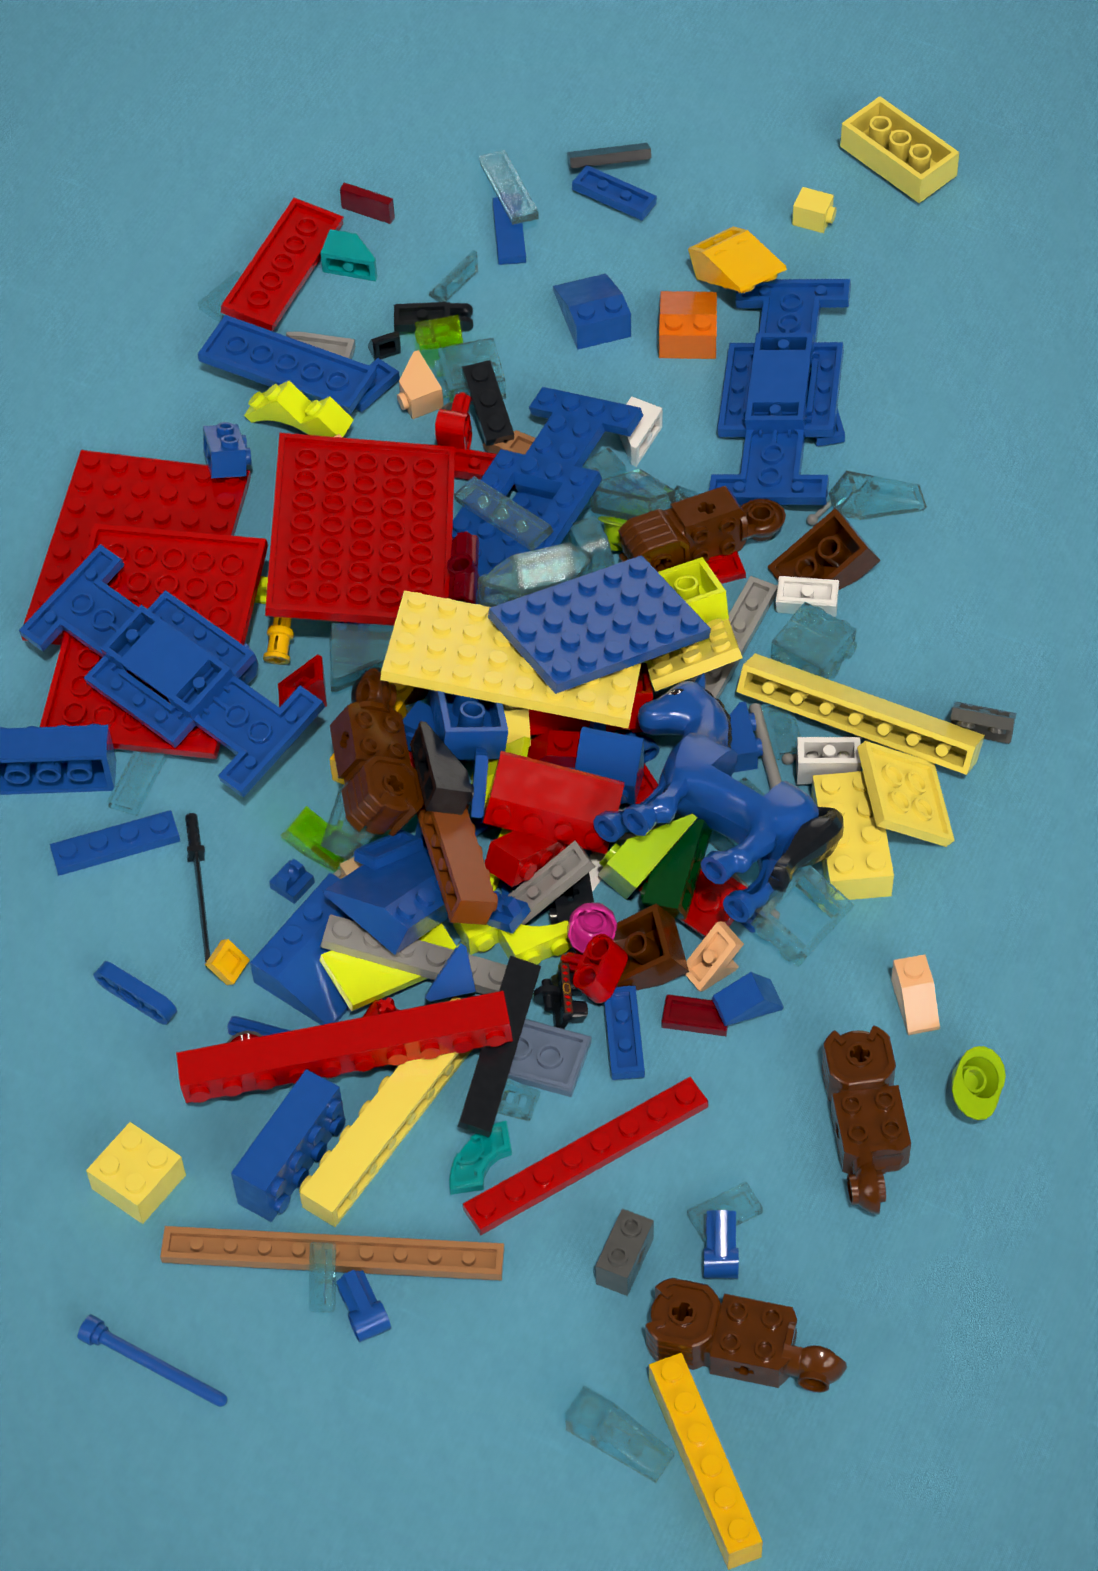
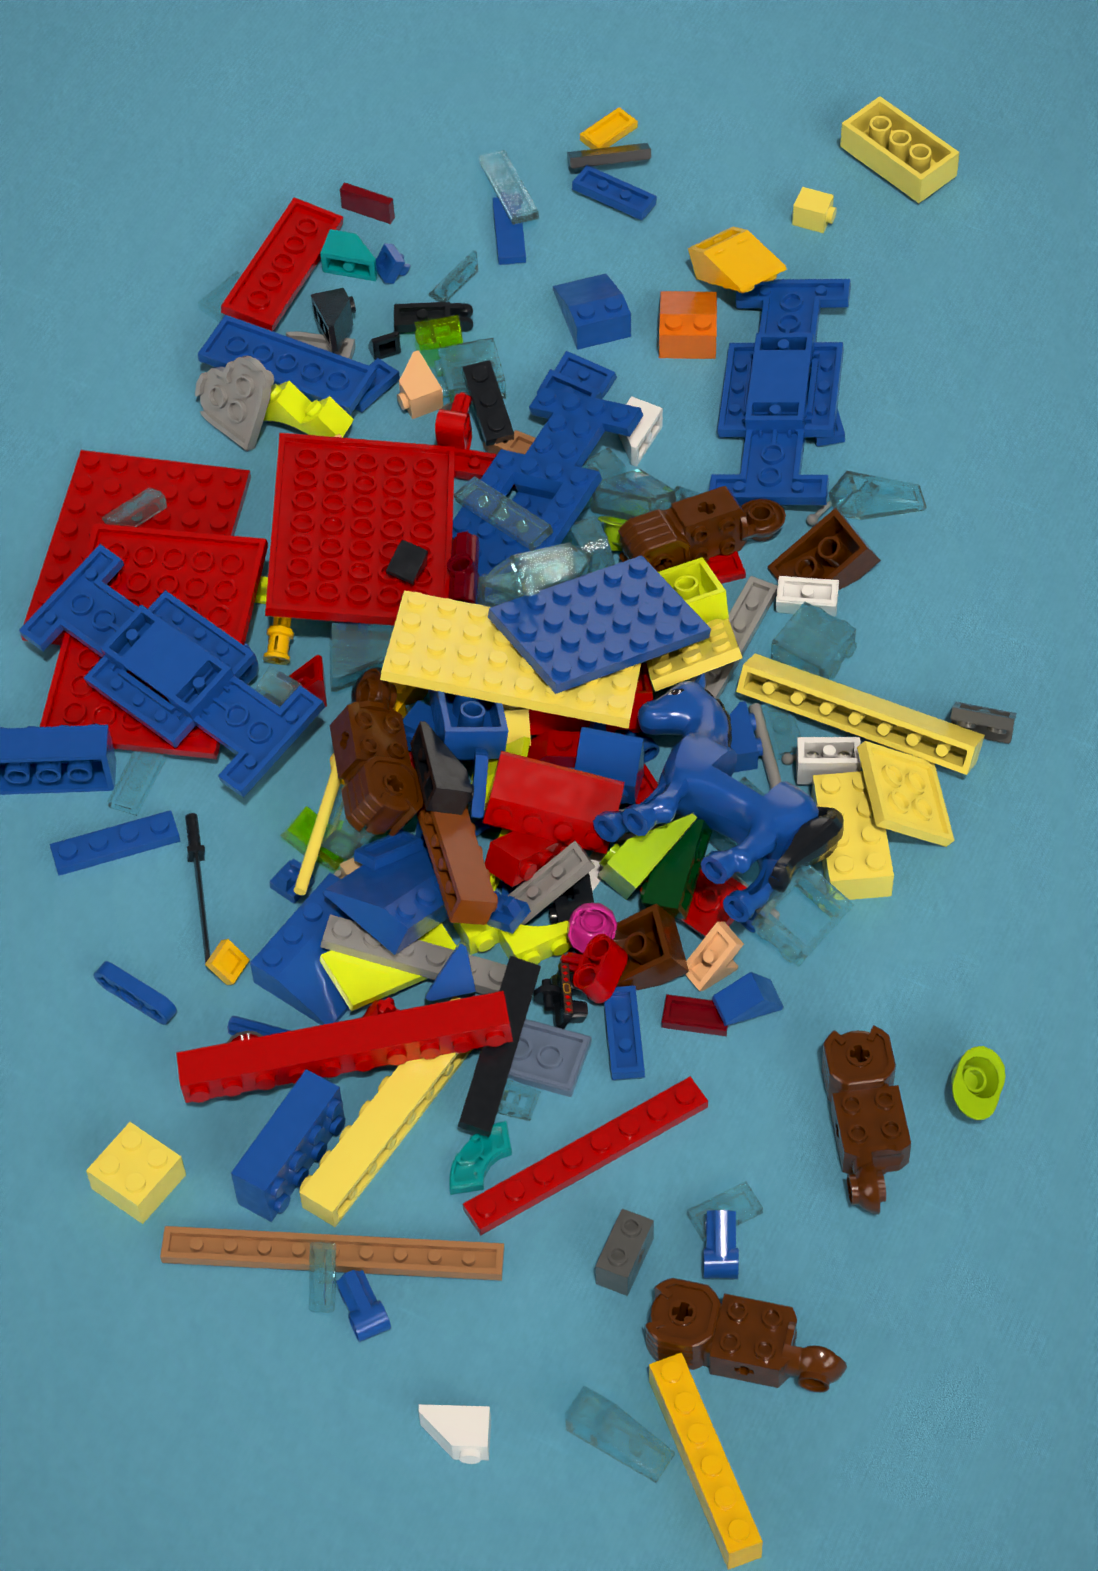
blue piece [77,1314,227,1407] -> none
blue brick [203,422,251,478] -> none
light nougat slope [891,954,940,1035] -> none
none -> clear light blue slope [102,487,167,527]
none -> light grey plate [195,356,274,451]
none -> clear light blue slope [255,665,302,708]
none -> light yellow bar [294,753,342,895]
none -> black slope [311,288,356,353]
none -> blue tile [376,243,411,284]
none -> black slope [386,540,428,585]
none -> white slope [419,1404,491,1464]
none -> clear light blue plate [510,560,546,596]
none -> blue slope [536,351,617,399]
none -> yellow tile [580,107,638,149]

